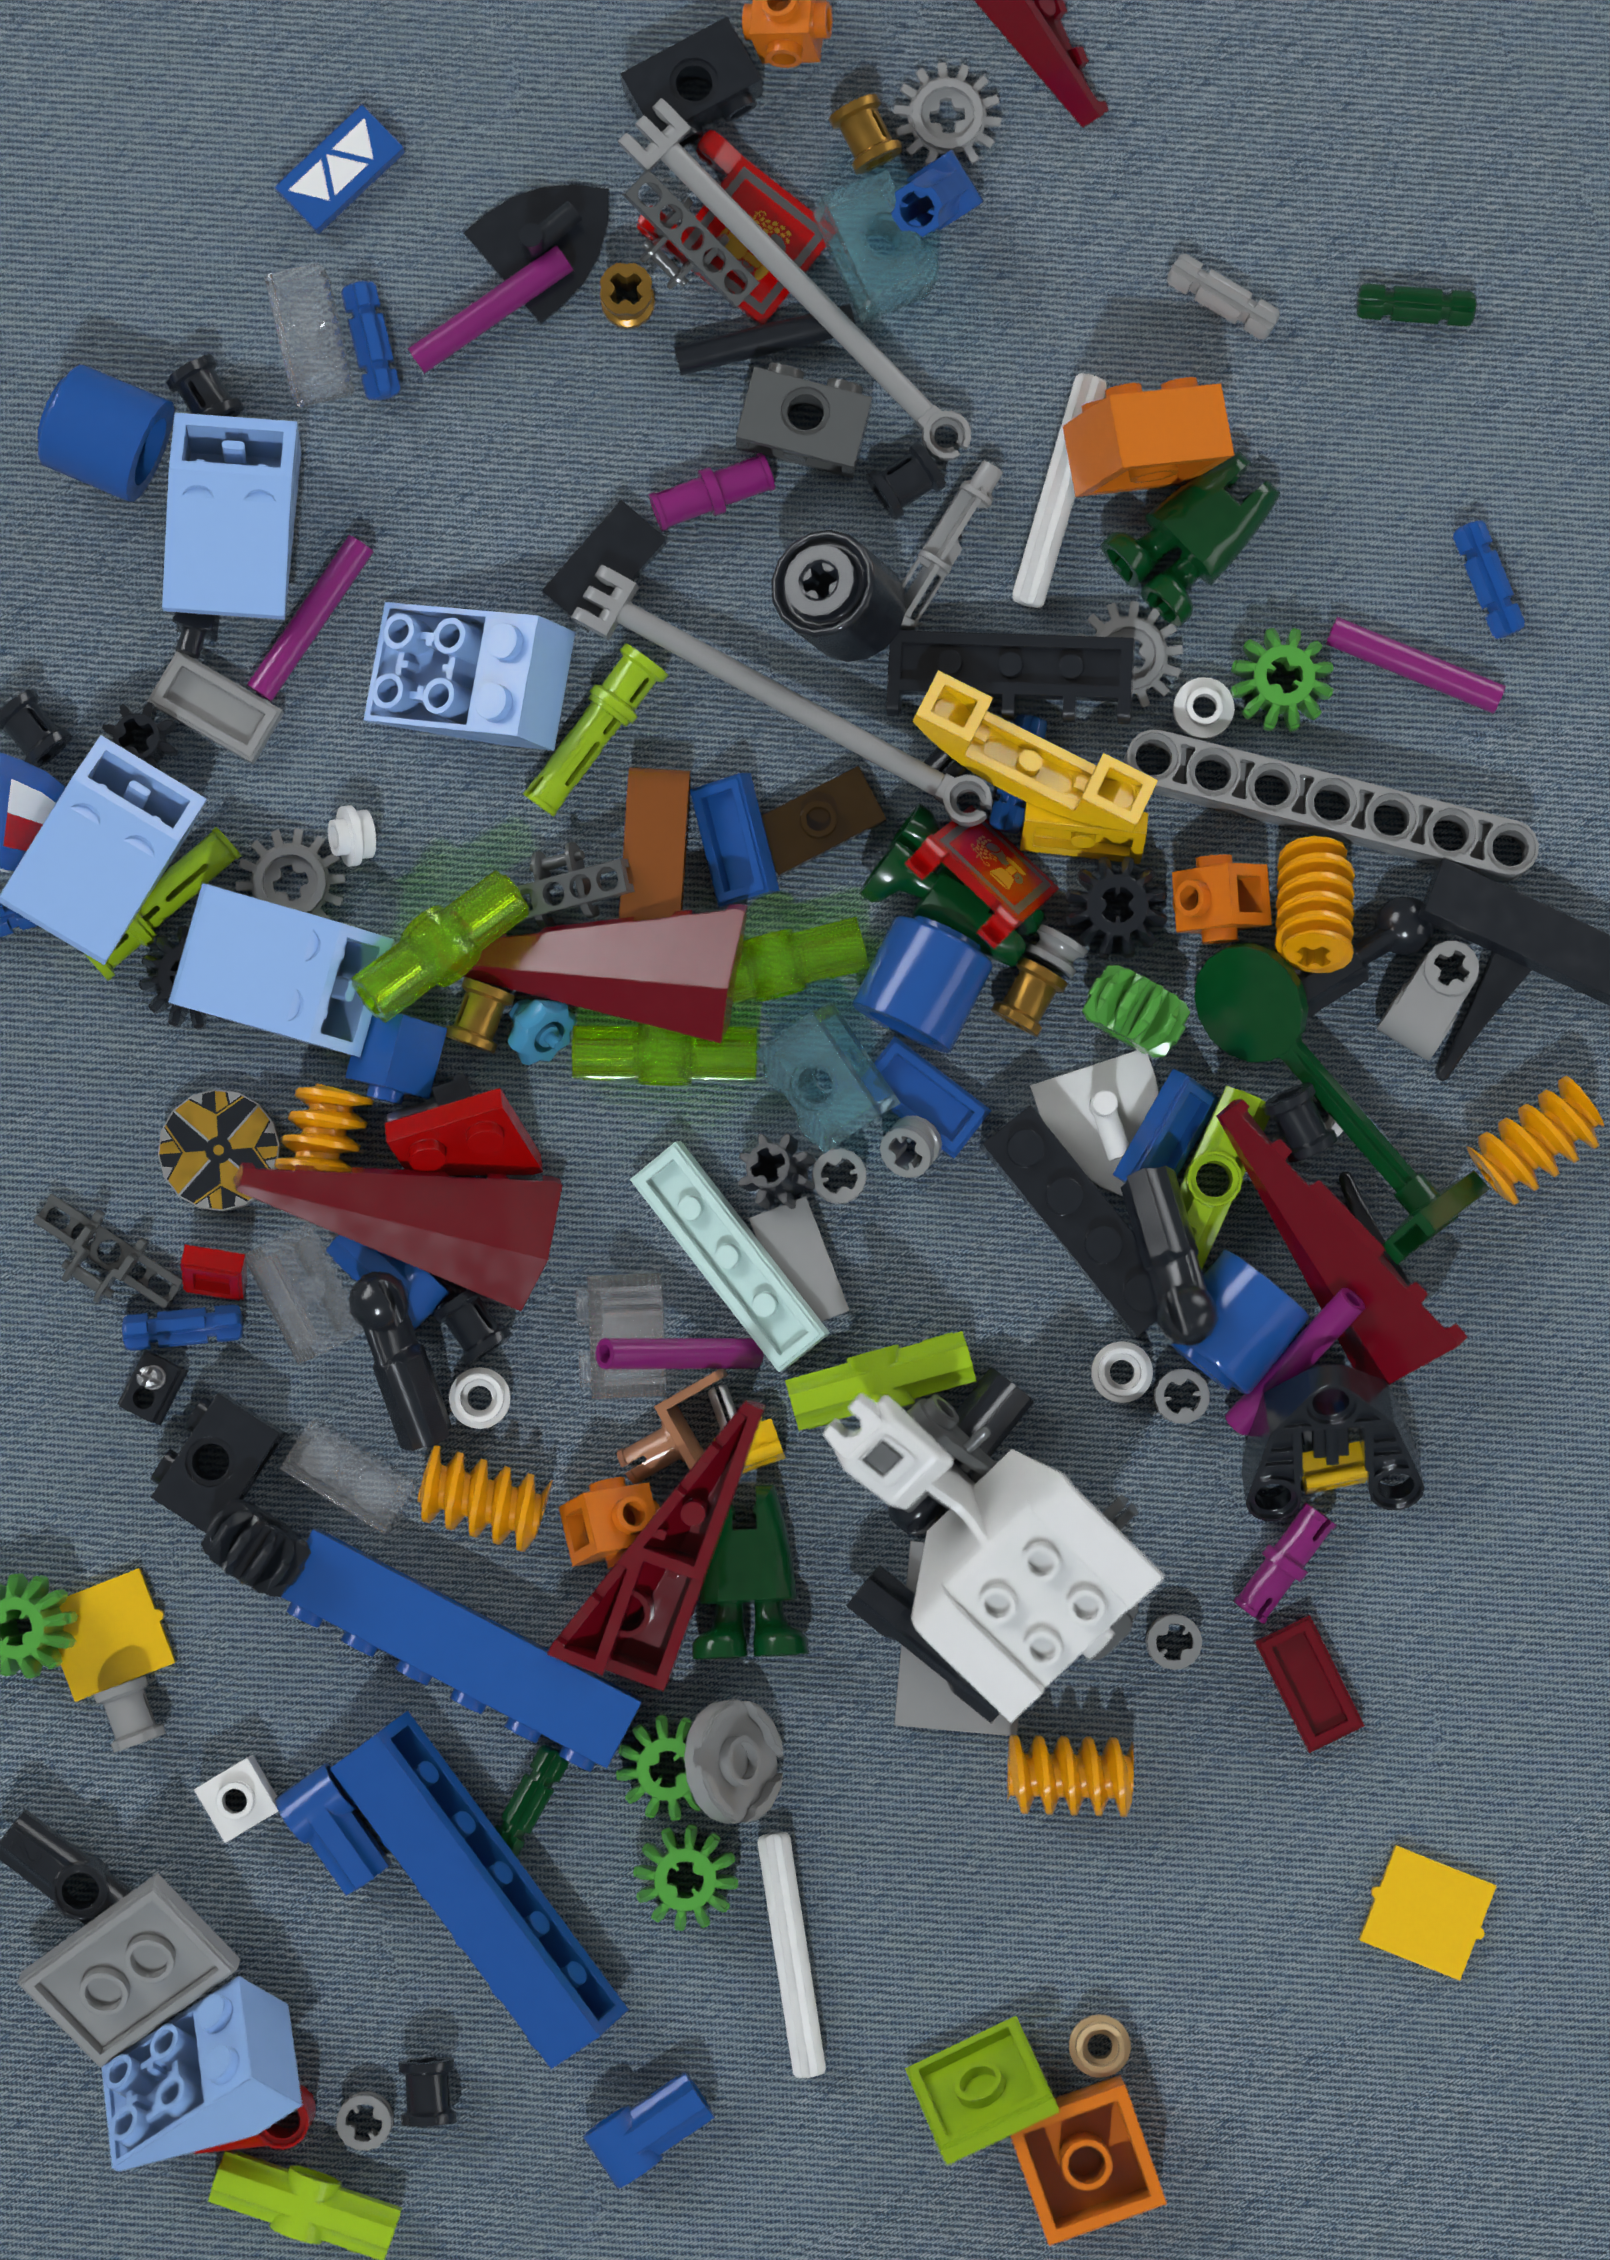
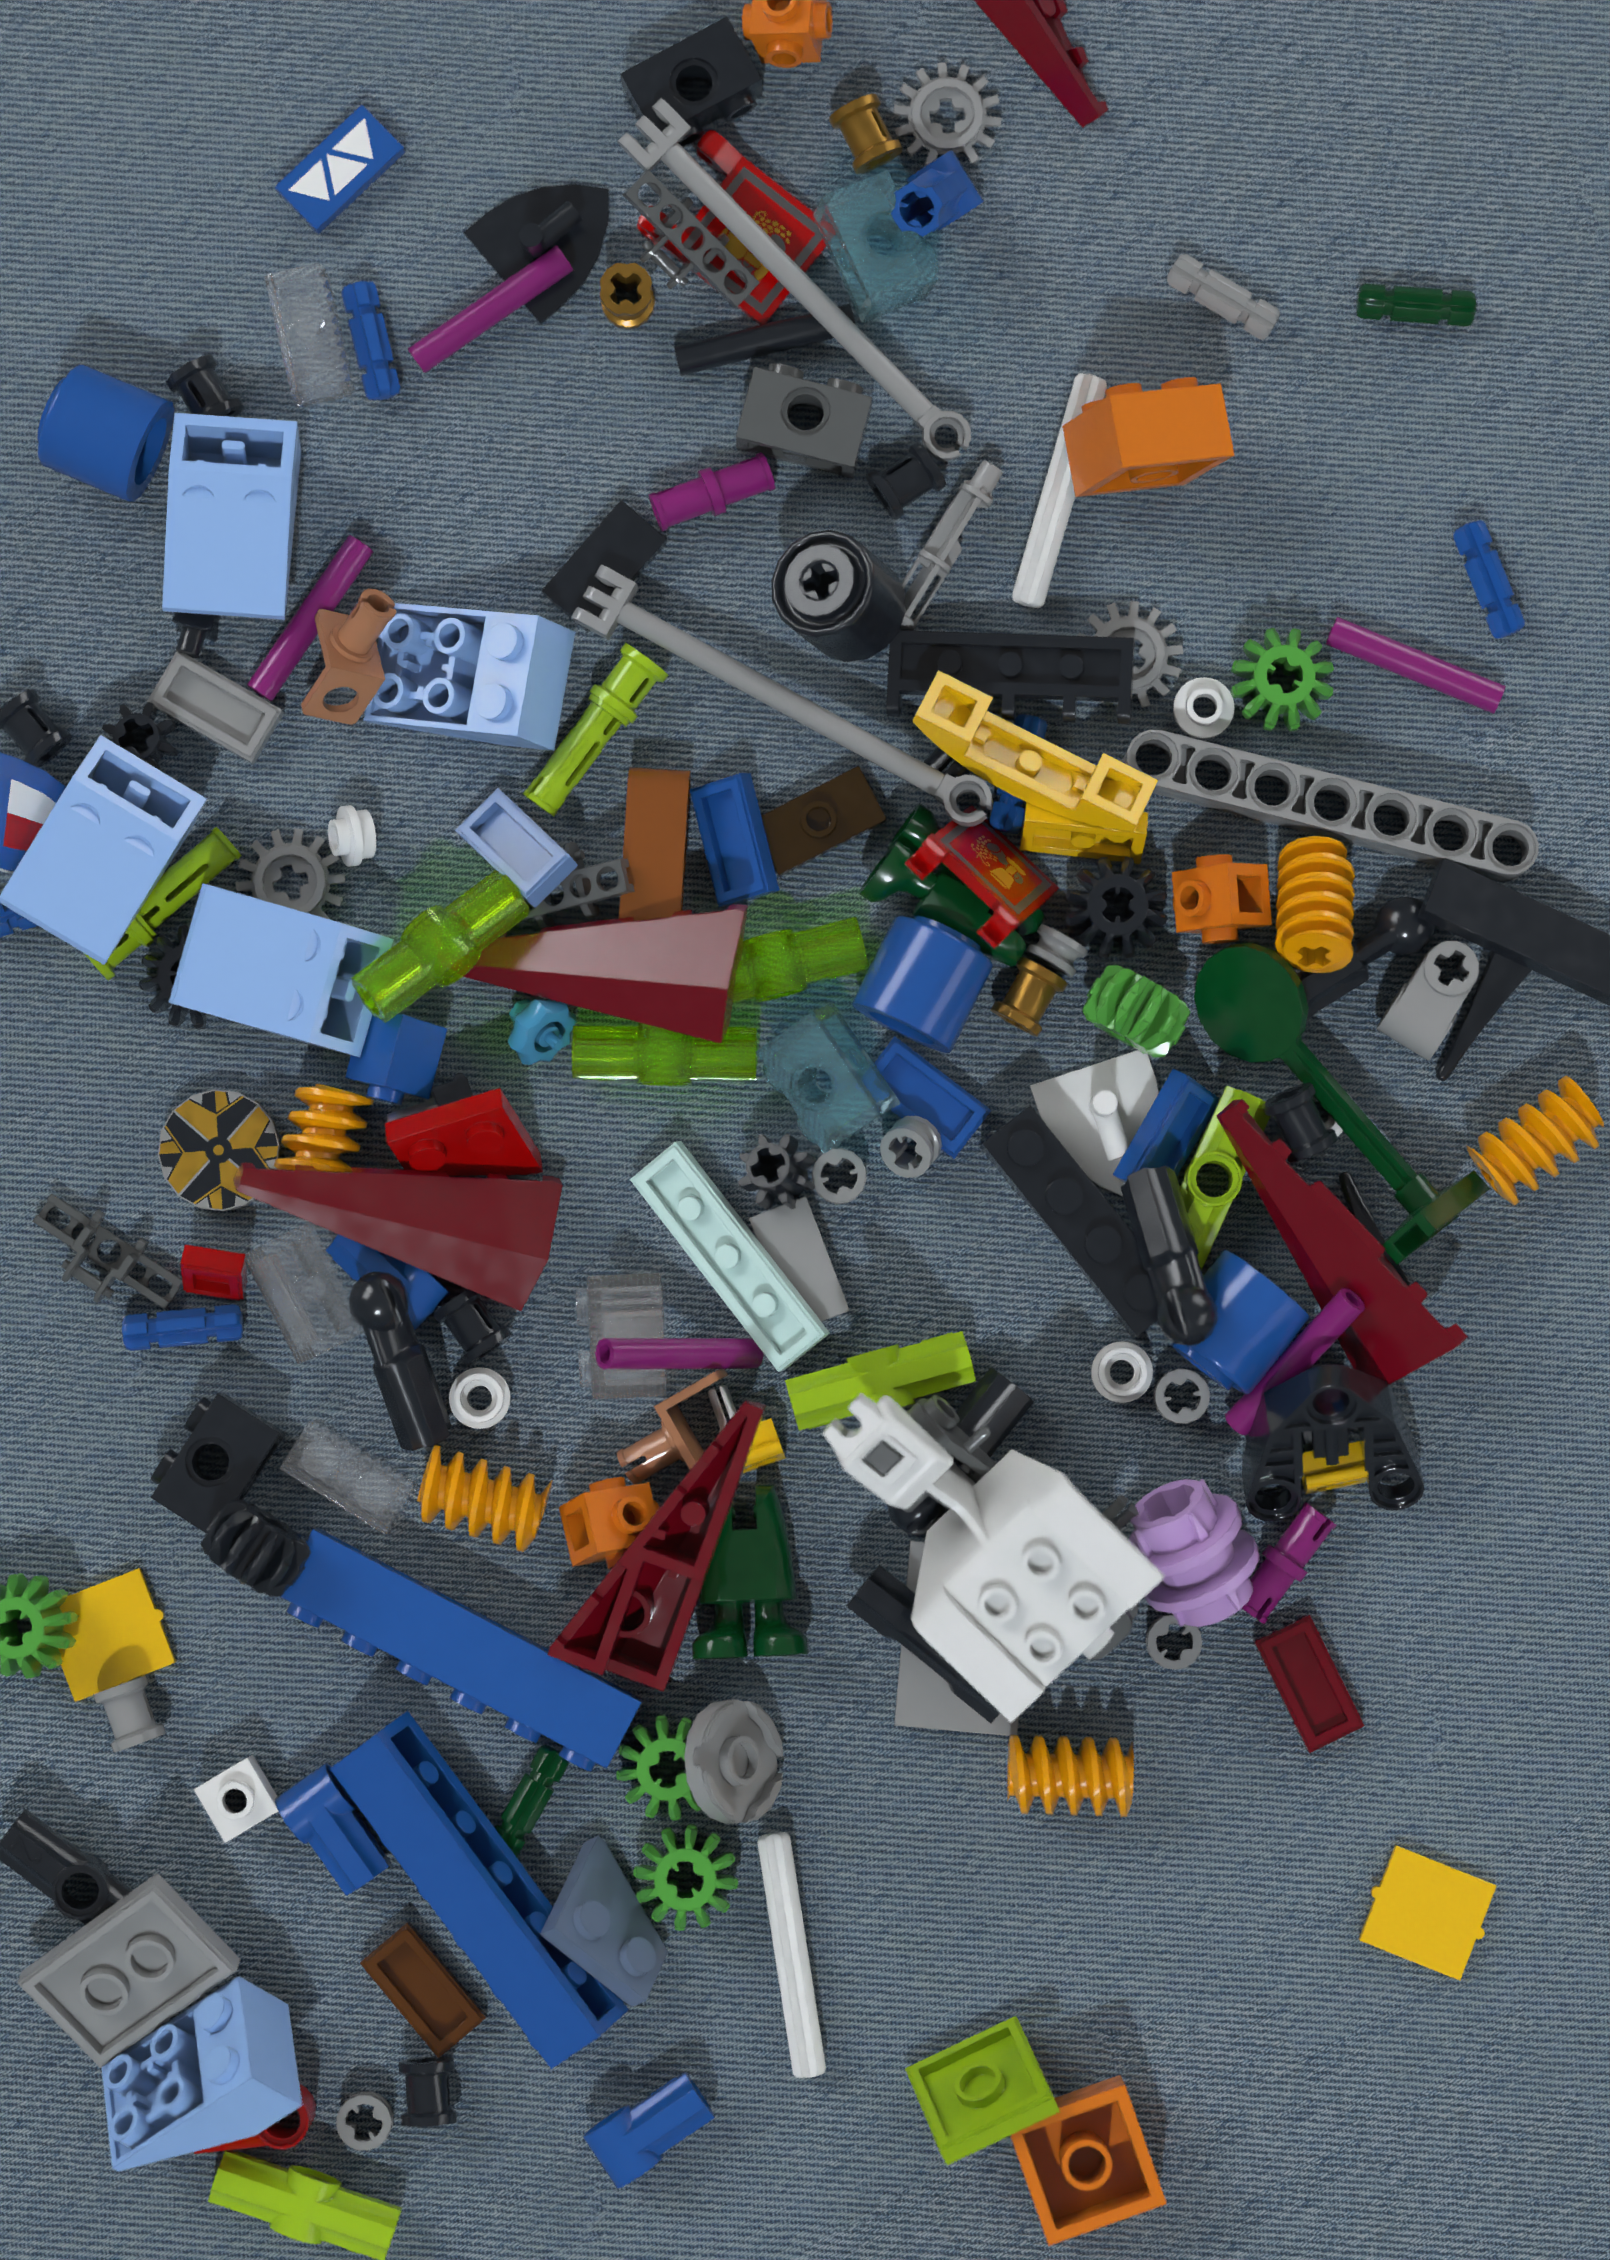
black piece [117,1350,188,1426] -> none
pearl gold bush [446,977,515,1054] -> none
tan plate [1069,2014,1131,2078] -> none
dark green piece [1101,451,1280,627] -> none
none -> nougat bracket [301,589,396,725]
none -> reddish brown tile [360,1921,487,2058]
none -> medium blue tile [455,788,578,908]
none -> sand blue wing [540,1836,668,2007]
none -> lavender piece [1128,1479,1259,1627]

